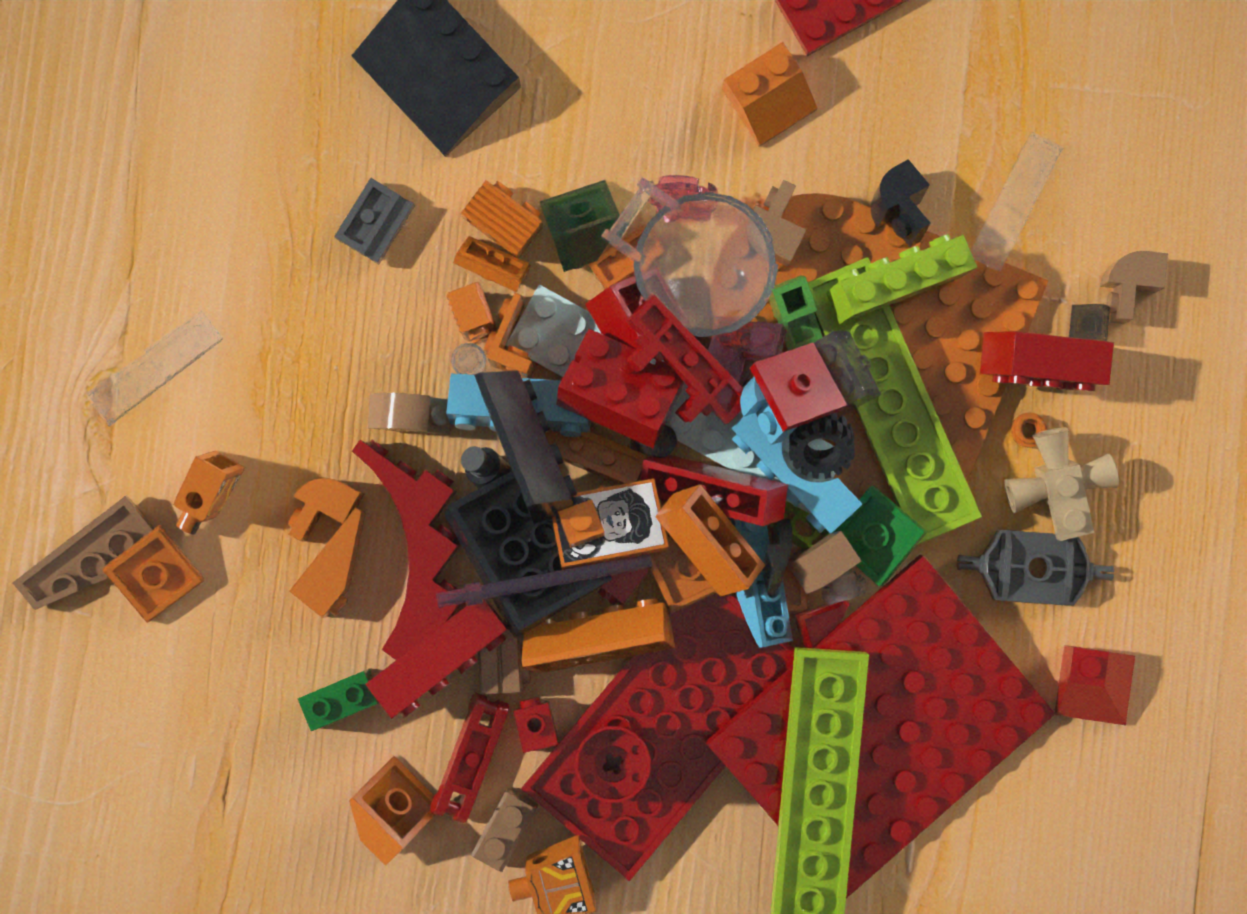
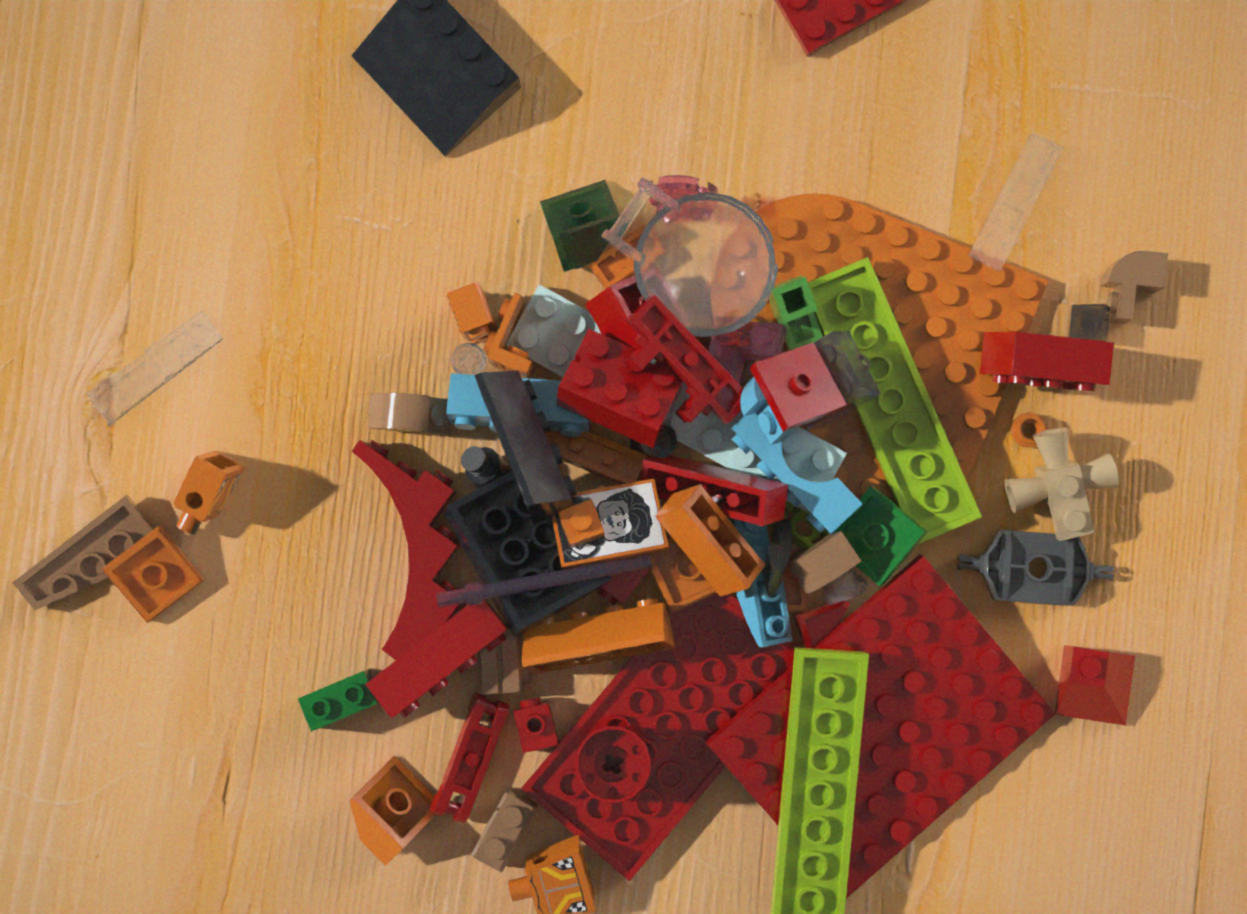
orange brick [288,478,364,542] -> none
orange slope [289,508,366,618] -> none
dark grey plate [334,178,415,265] -> none
orange plate [453,236,531,292] -> none
orange brick [461,180,543,259] -> none
orange slope [722,42,818,147] -> none
medium nougat brick [749,180,806,267] -> none
black tyre [789,412,855,479] -> none
lime brick [826,234,978,325] -> none
black brick [871,159,931,248] -> none

